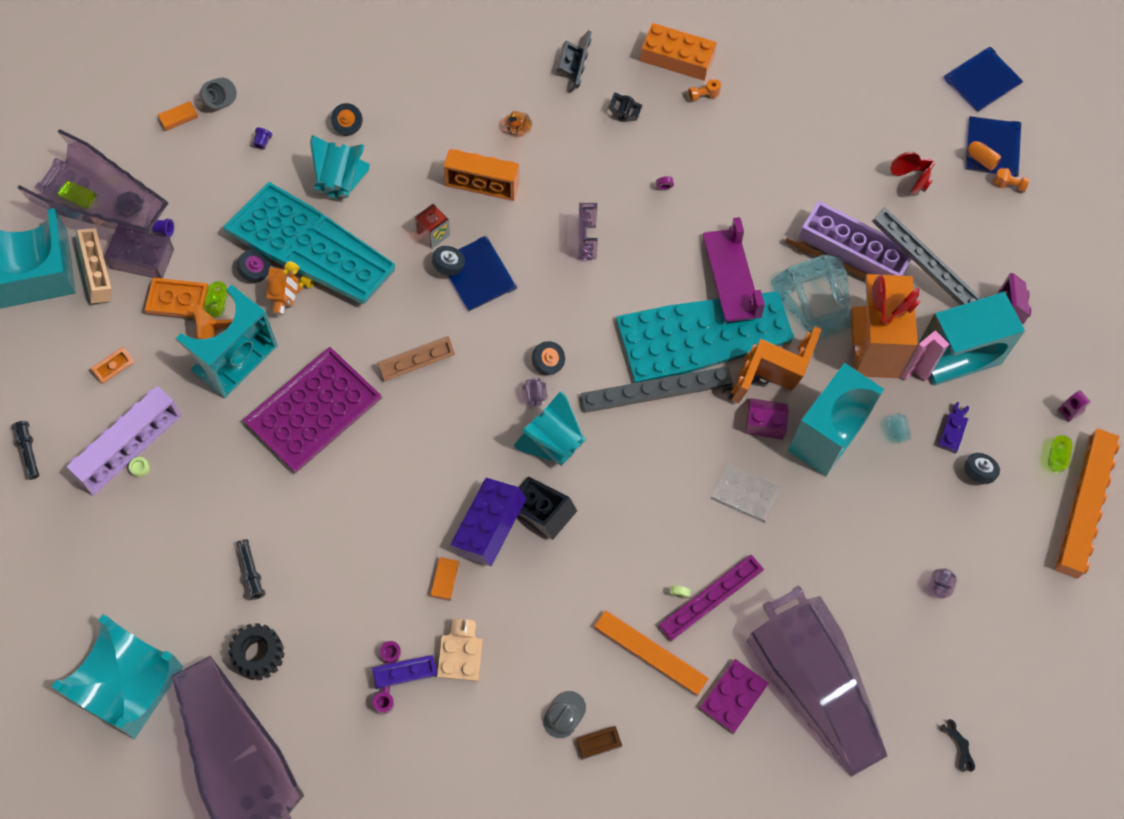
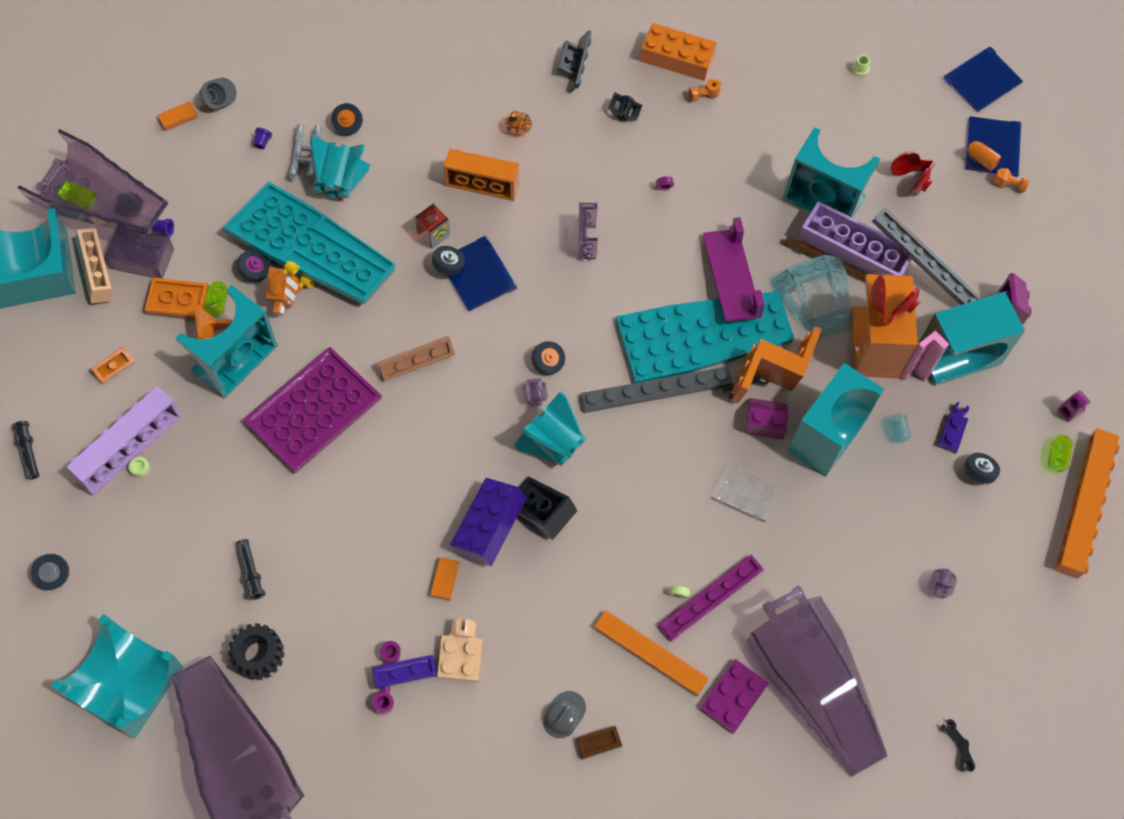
none -> black wheel [31,554,69,590]
none -> light grey piece [288,124,321,181]
none -> teal piece [783,127,881,218]
none -> yellowish green piece [852,55,870,76]

